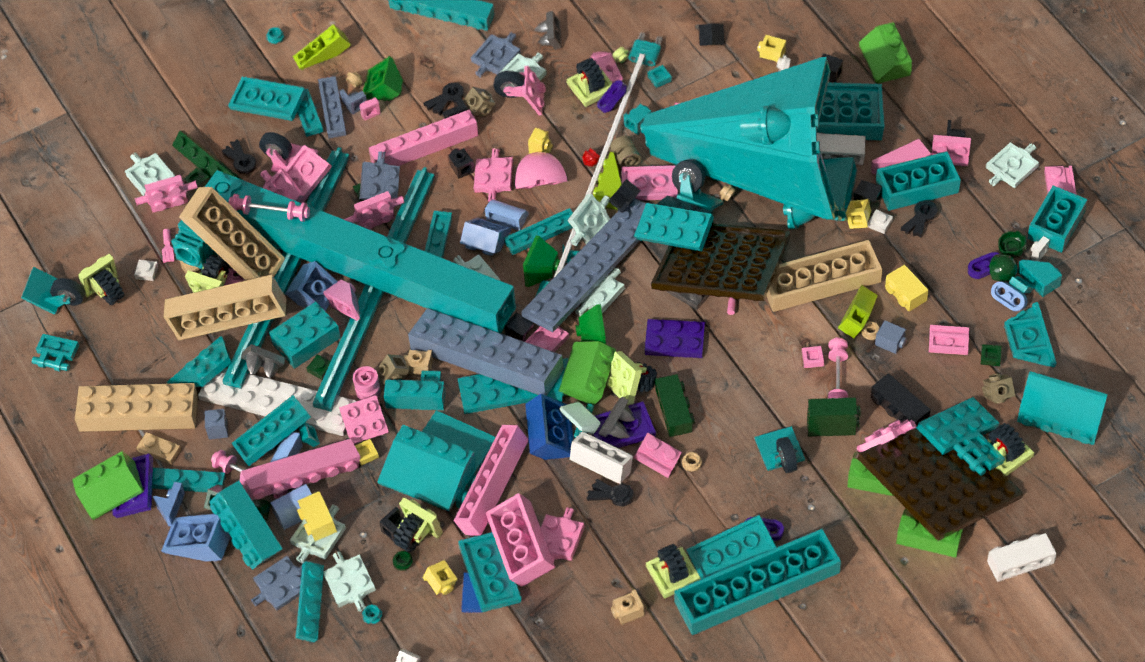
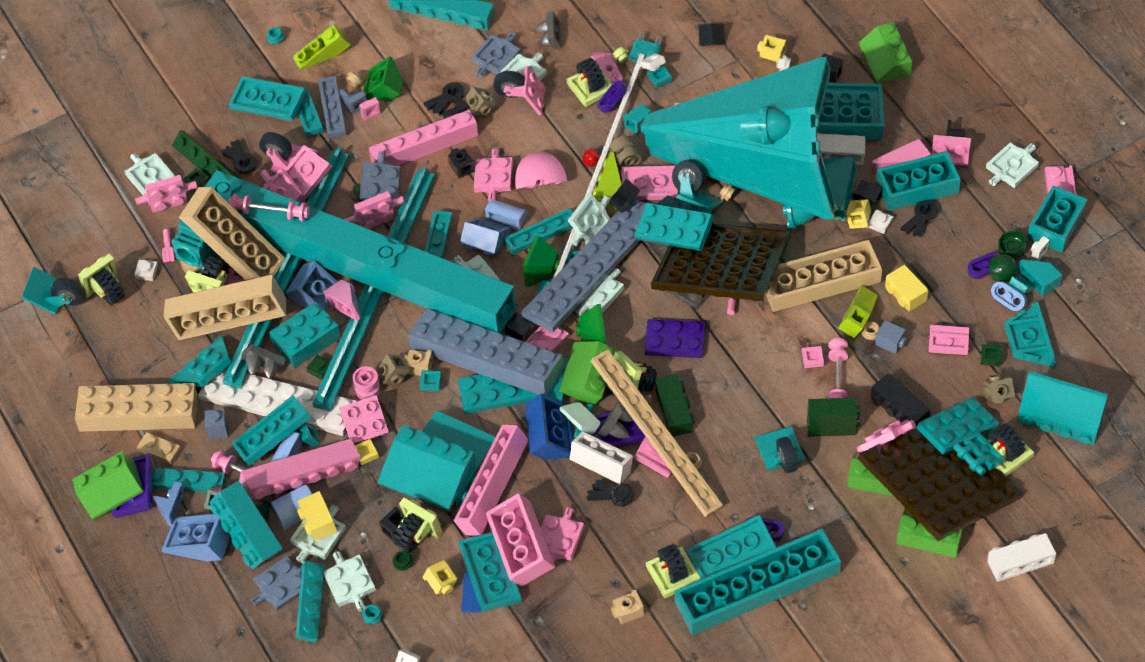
teal plate [31,334,79,372] -> none
teal brick [384,380,446,410] -> none
light yellow brick [528,128,553,154] -> none
none -> tan plate [591,350,723,518]
none -> white plate [640,54,666,71]

